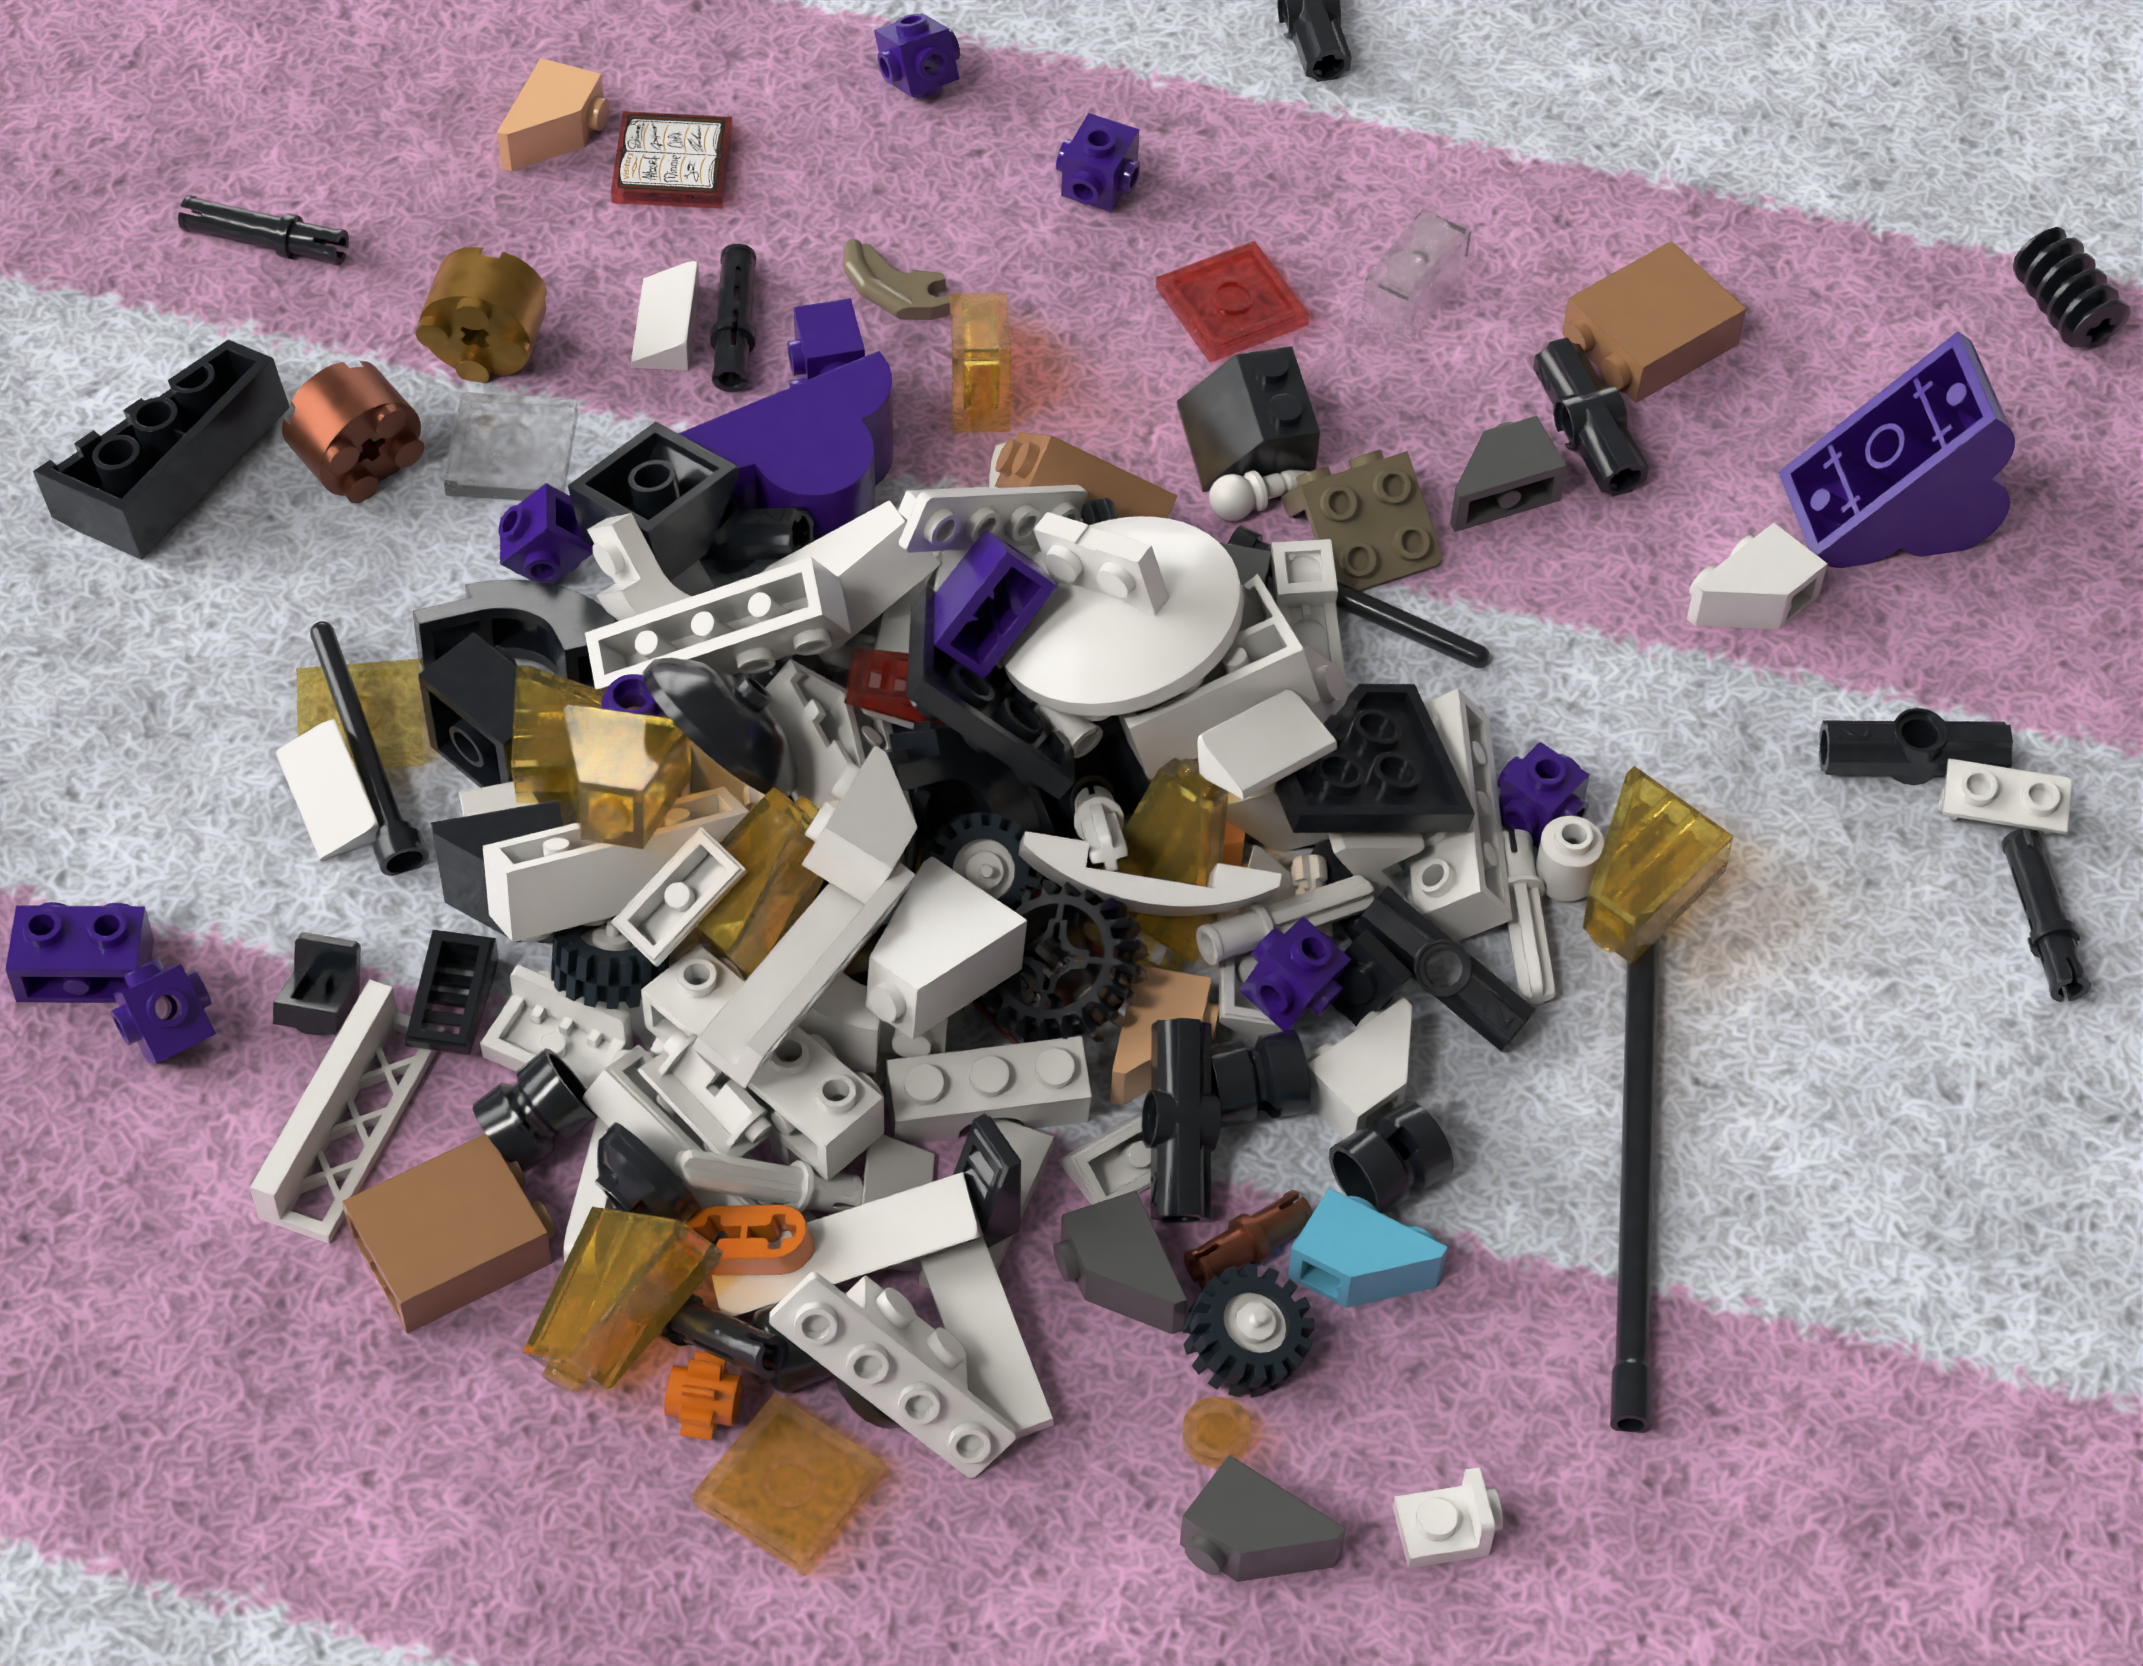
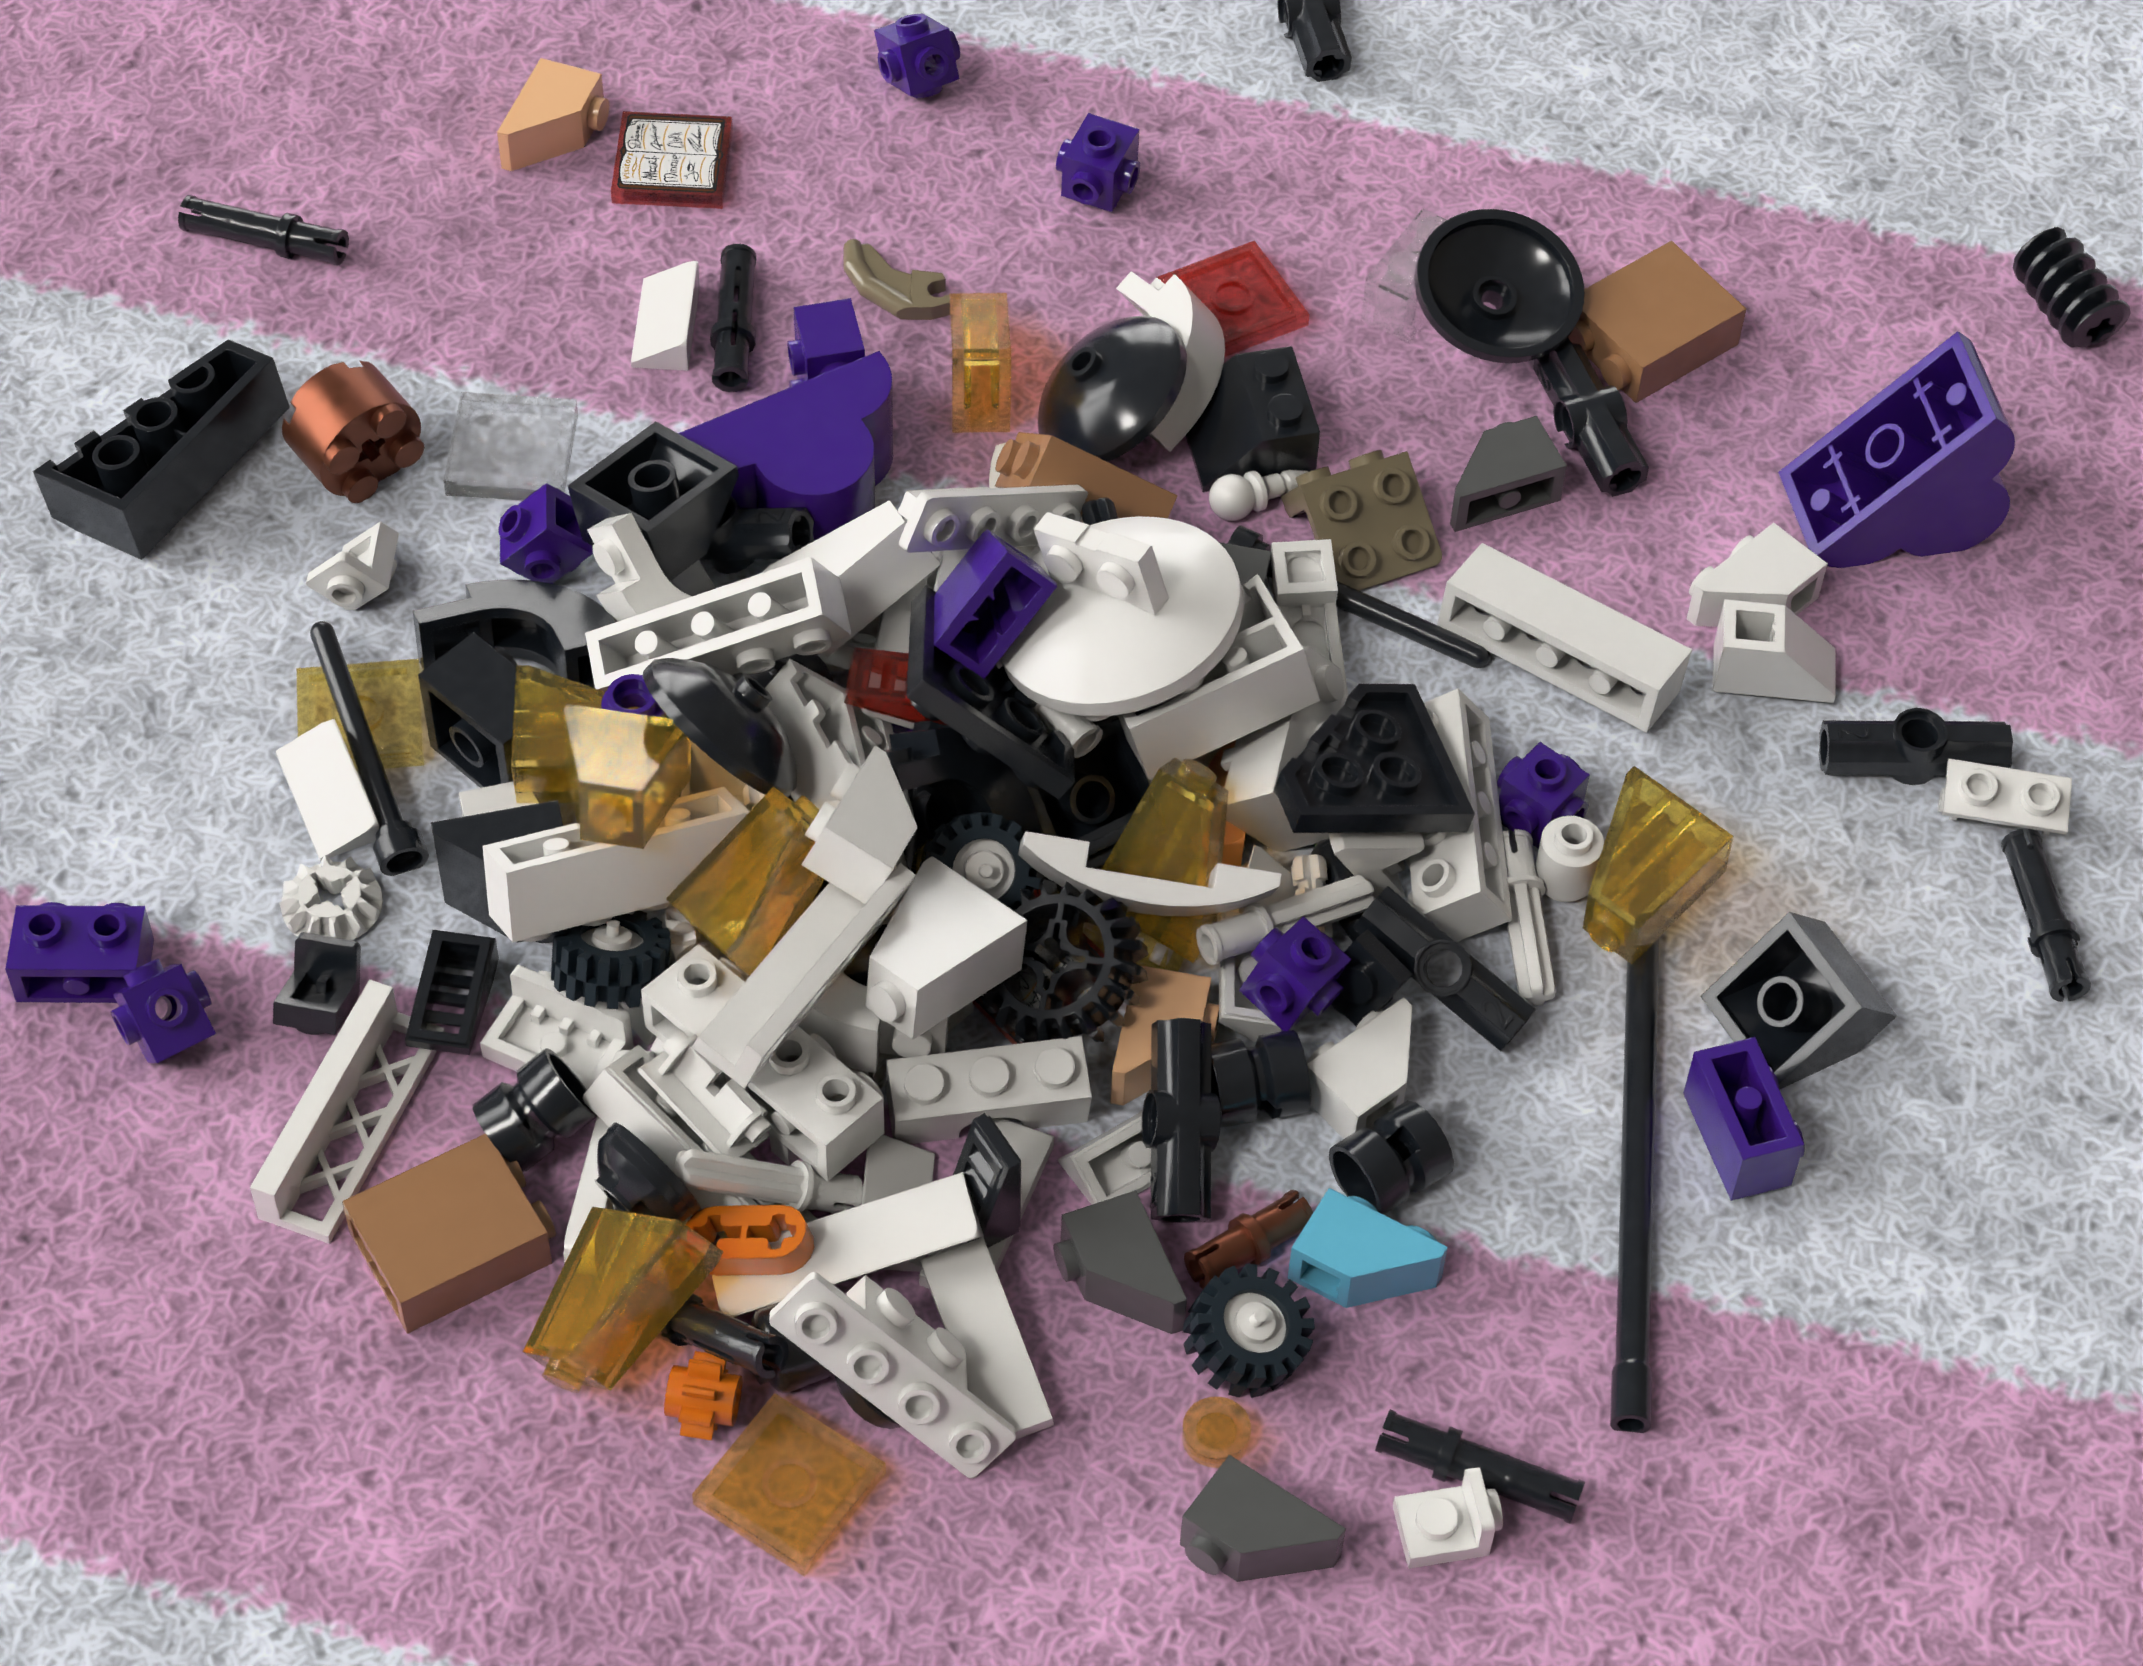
pearl gold brick [415,247,547,383] -> none
white slope [611,827,748,967] -> none
white axle [1074,785,1128,872] -> none
white slope [1197,689,1337,799] -> none
none -> white gear [279,855,383,941]
none -> white bracket [306,521,399,610]
none -> black dish [1038,316,1187,462]
none -> white arch [1116,271,1225,452]
none -> black pin [1375,1409,1585,1524]
none -> black dish [1414,209,1585,363]
none -> white brick [1437,543,1692,733]
none -> dark purple brick [1683,1037,1805,1201]
none -> black slope [1700,912,1897,1089]
none -> white slope [1713,599,1836,703]

